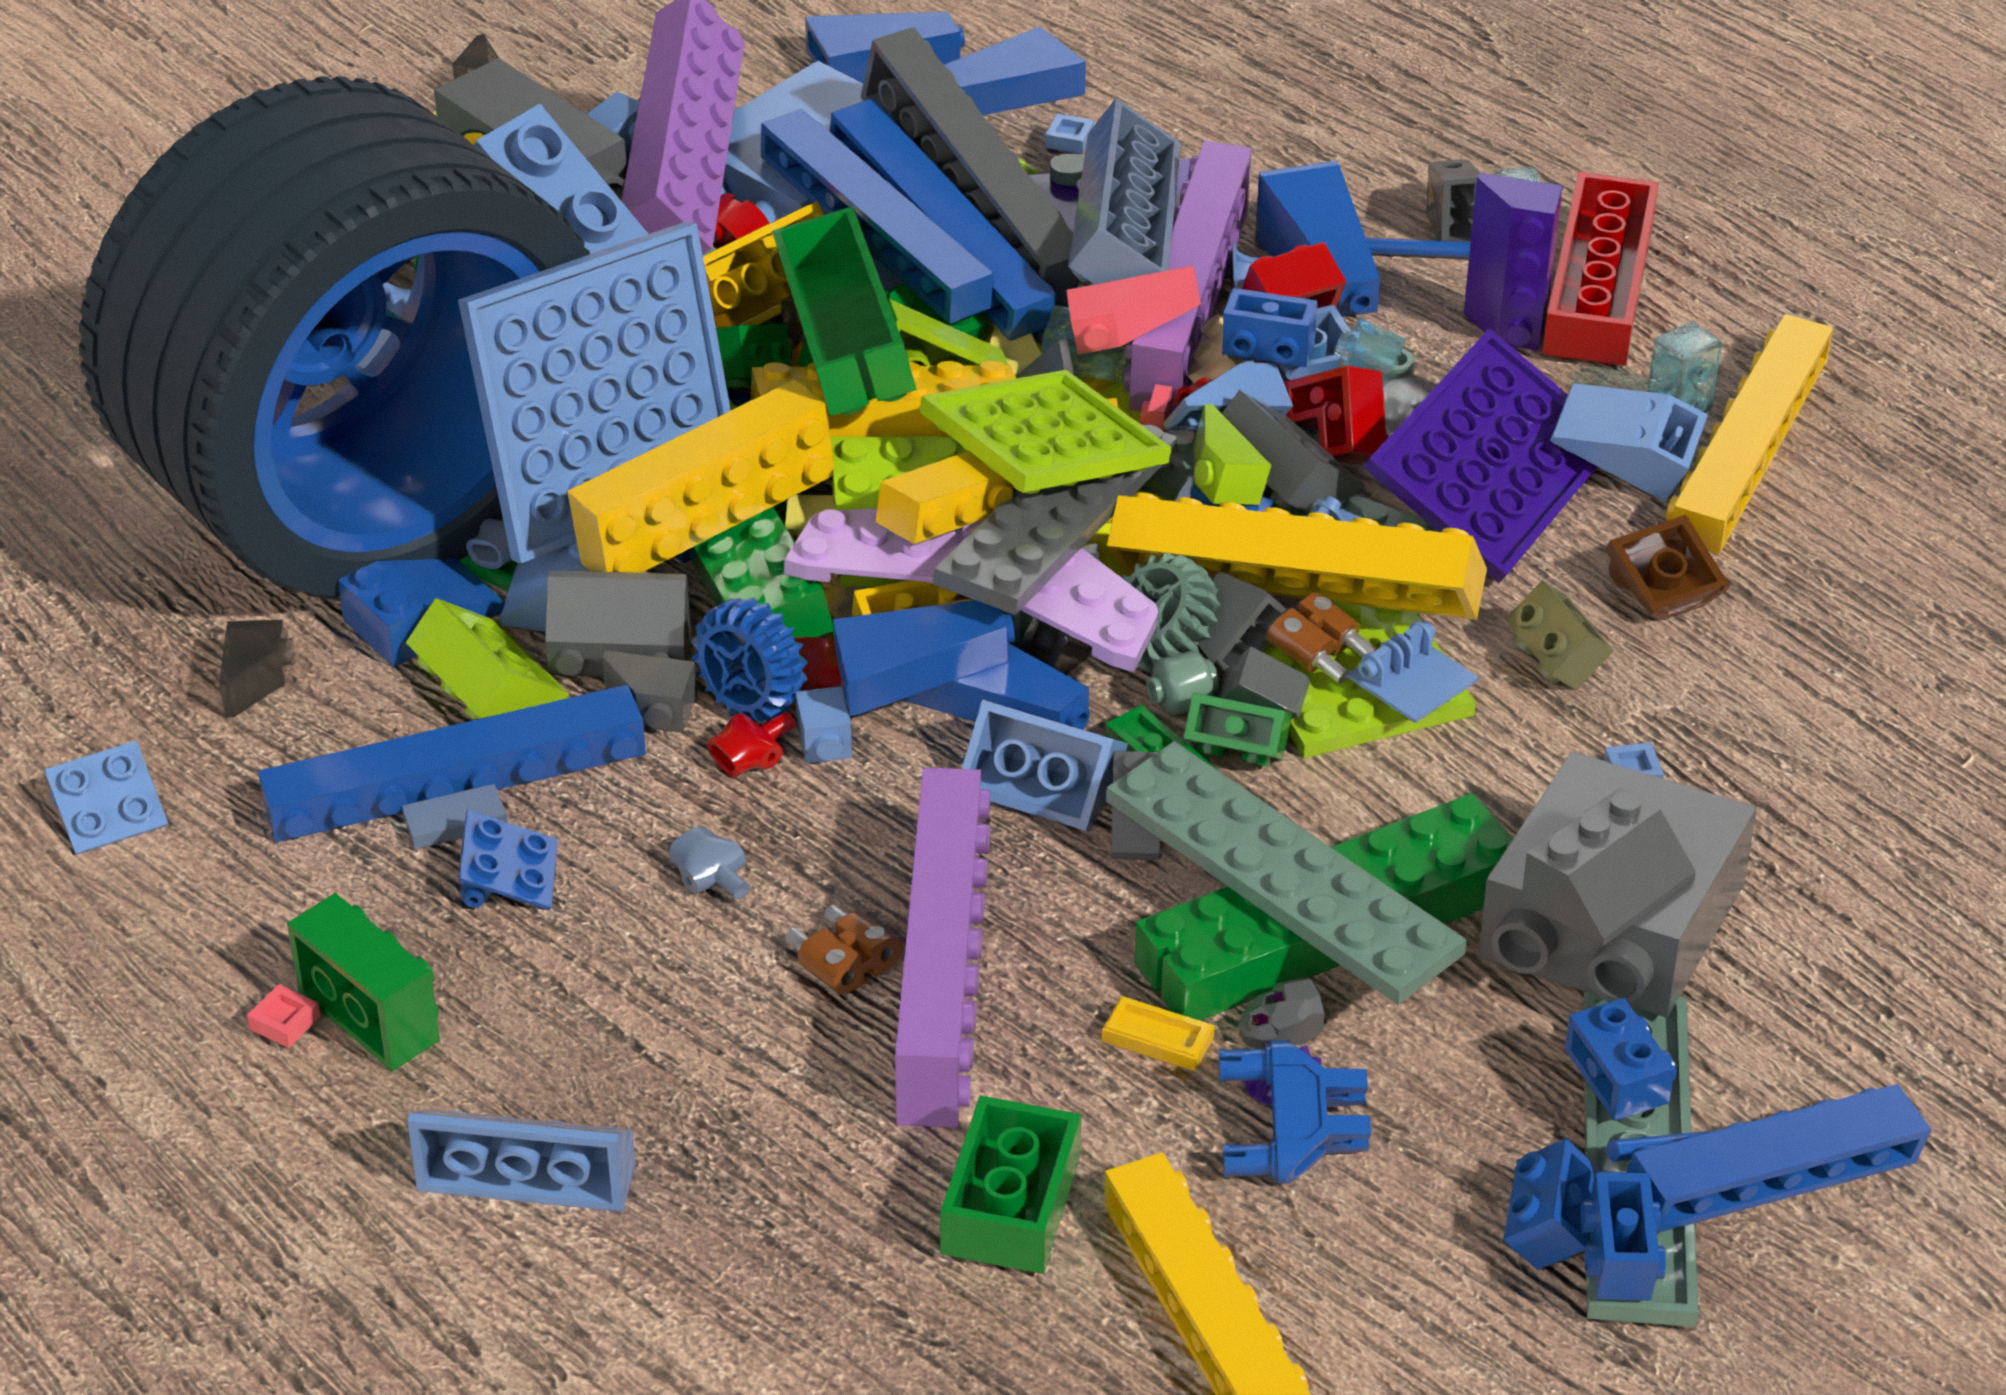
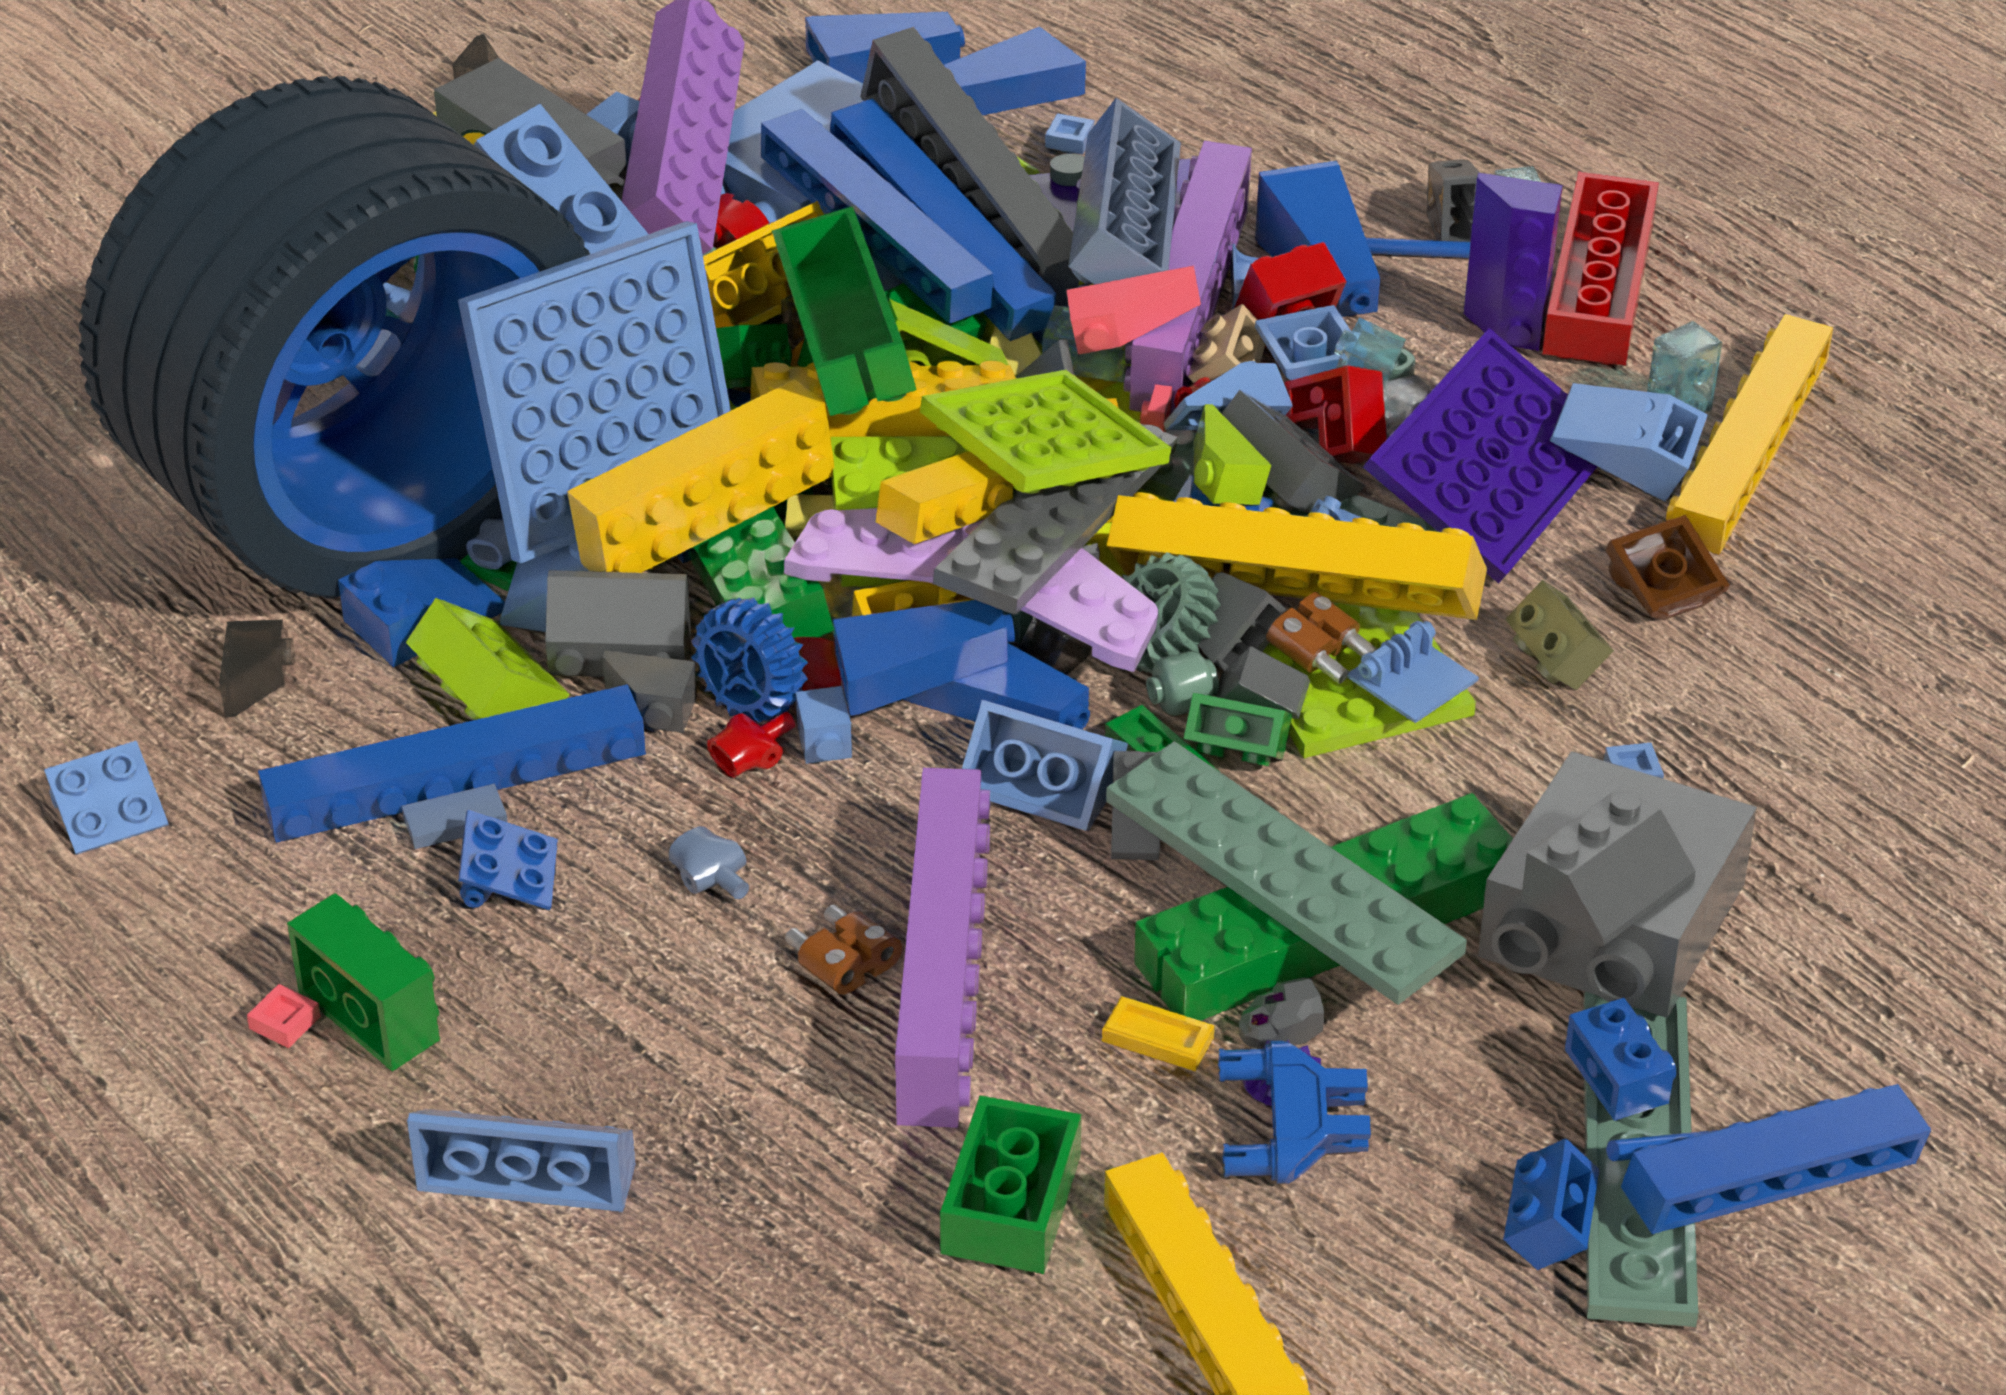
blue brick [1222,288,1317,367] -> none
blue brick [1580,1172,1666,1301] -> none

